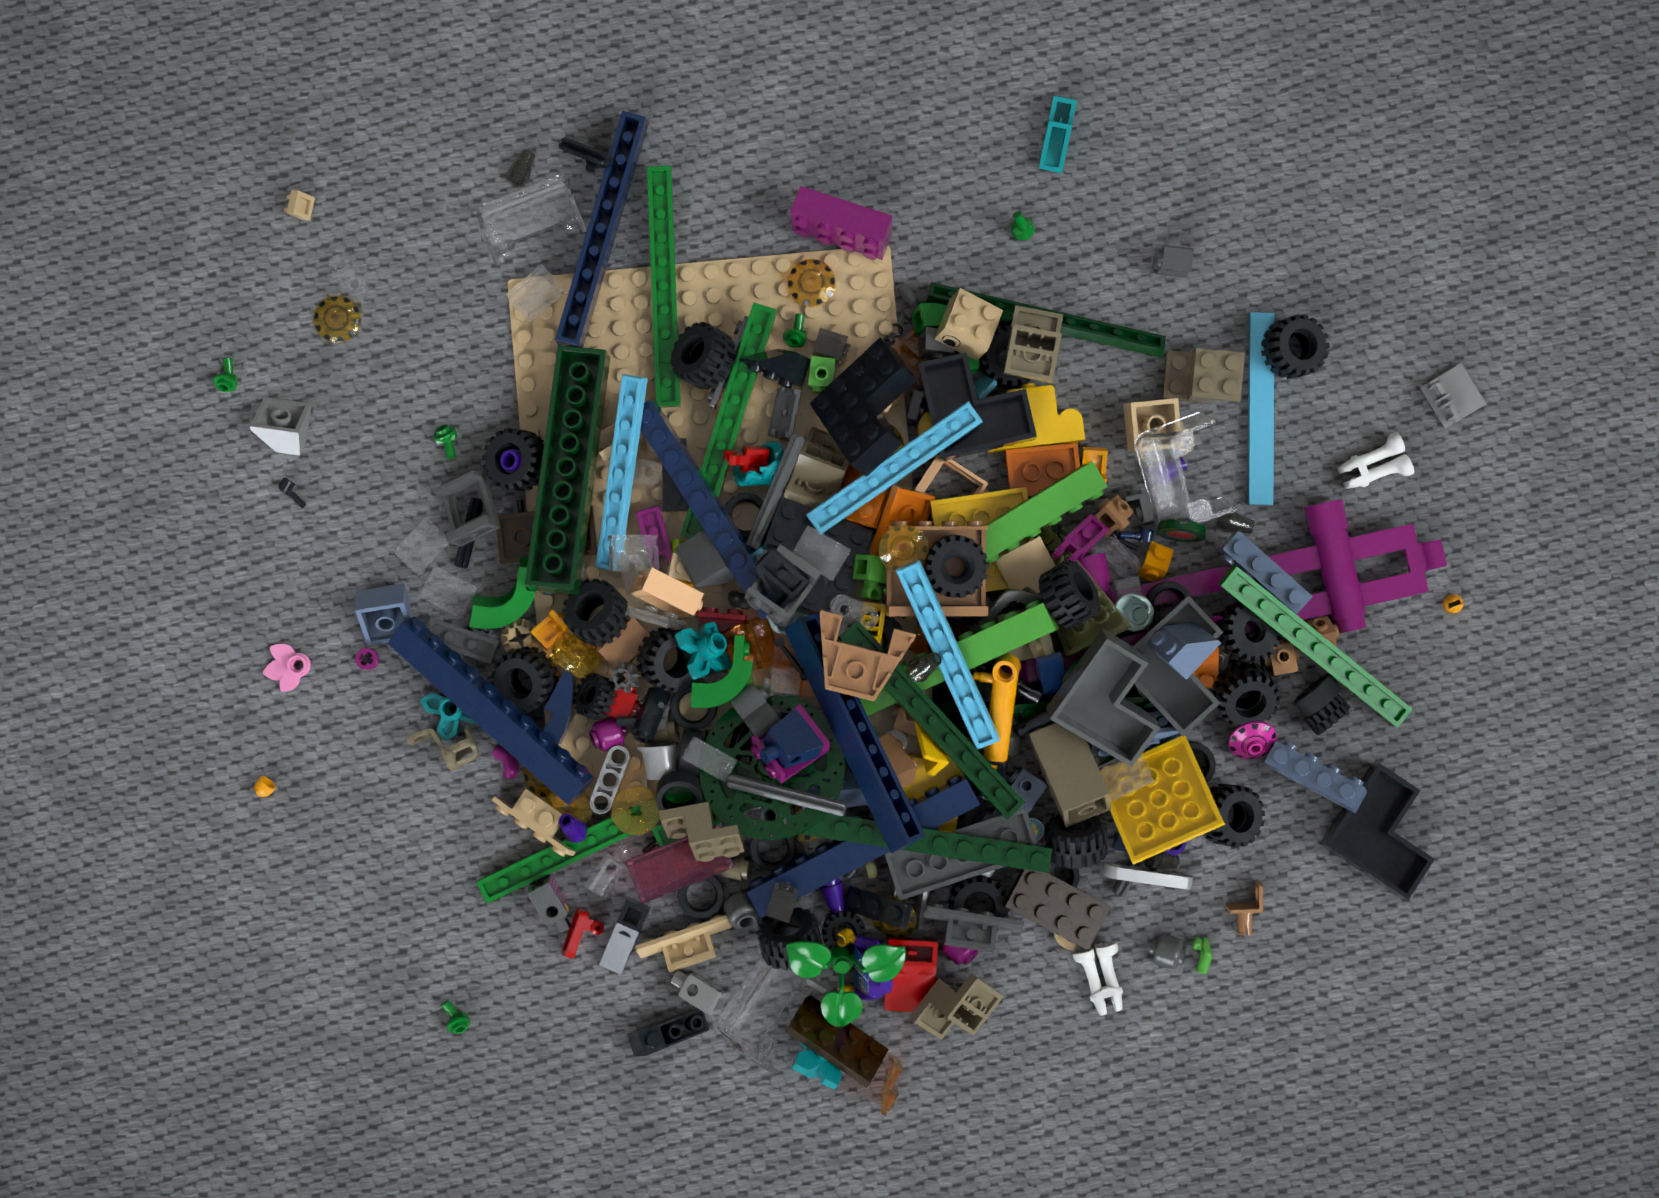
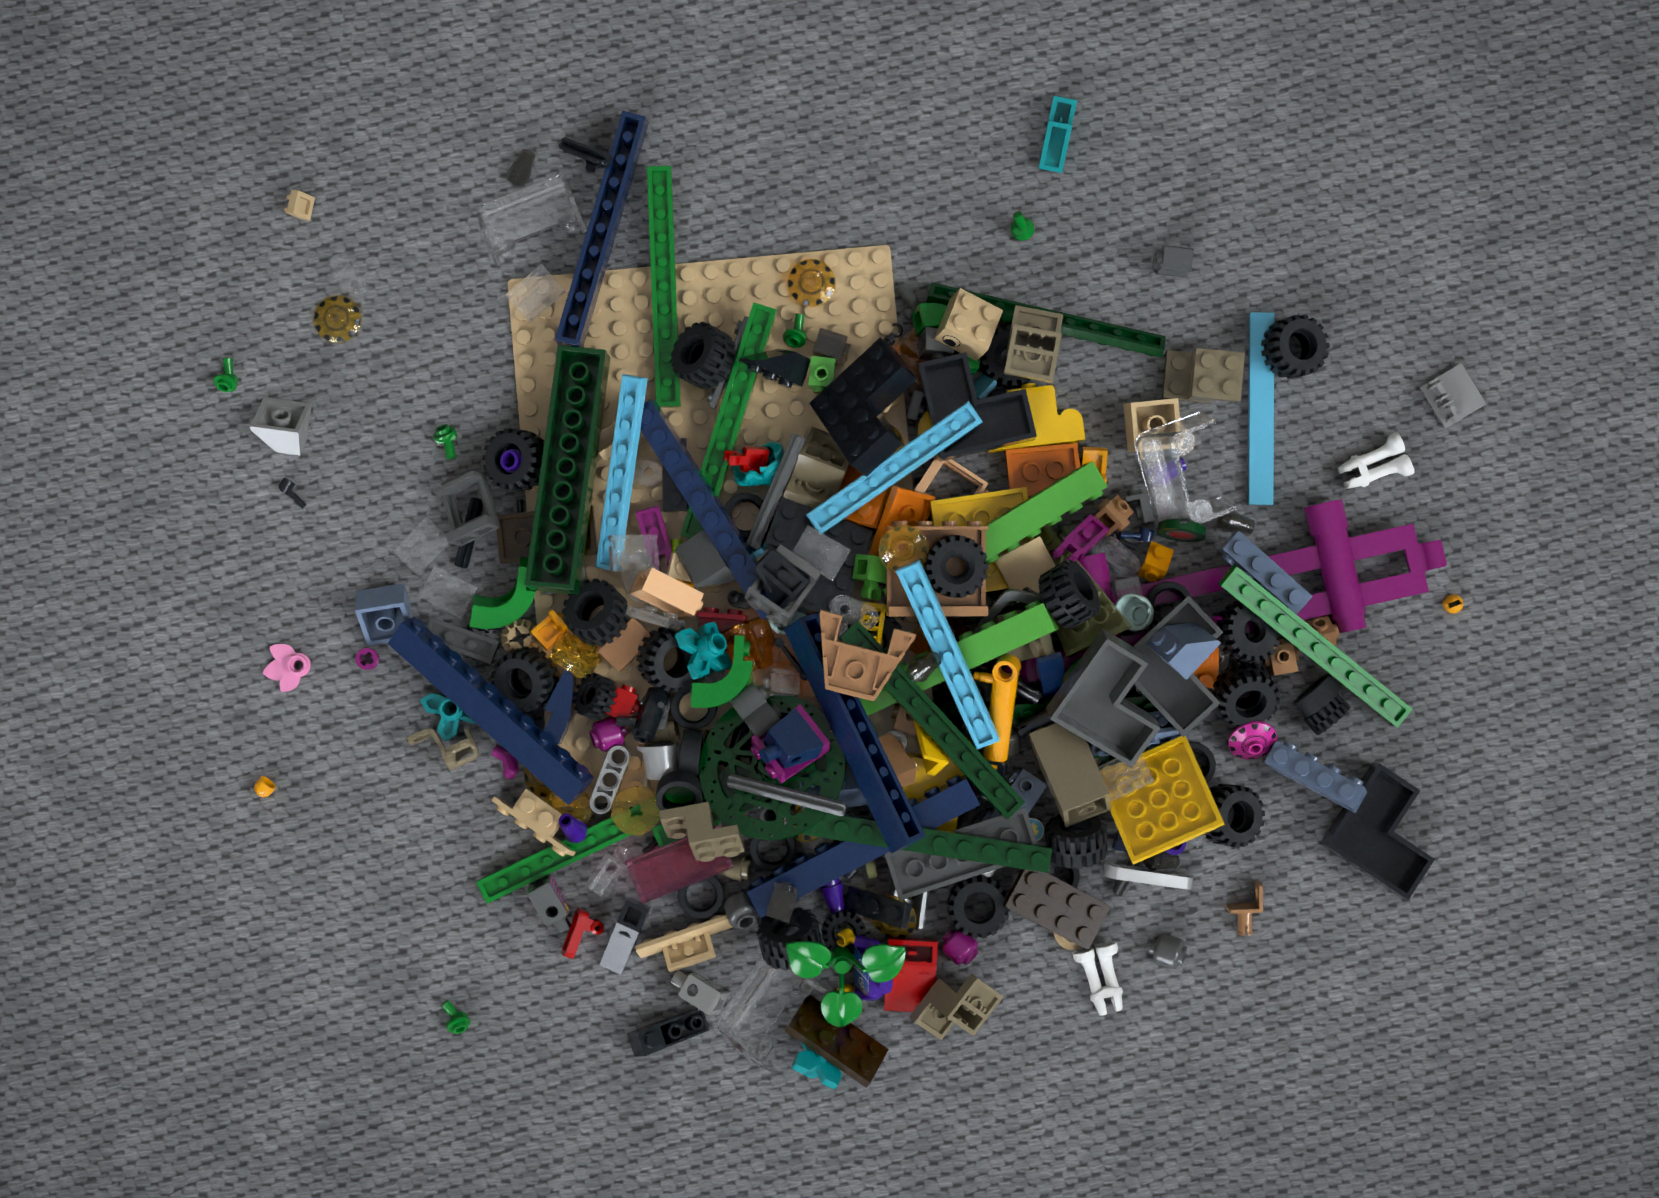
dark grey gear [609,662,642,693] -> none
clear tile [681,737,737,782] -> none
dark grey hinge [768,386,801,440] -> none
magenta brick [790,186,892,260] -> none
clear orange slope [880,1056,903,1116] -> none
dark grey bracket [923,904,1024,952] -> none
bright green arm [1192,936,1213,974] -> none

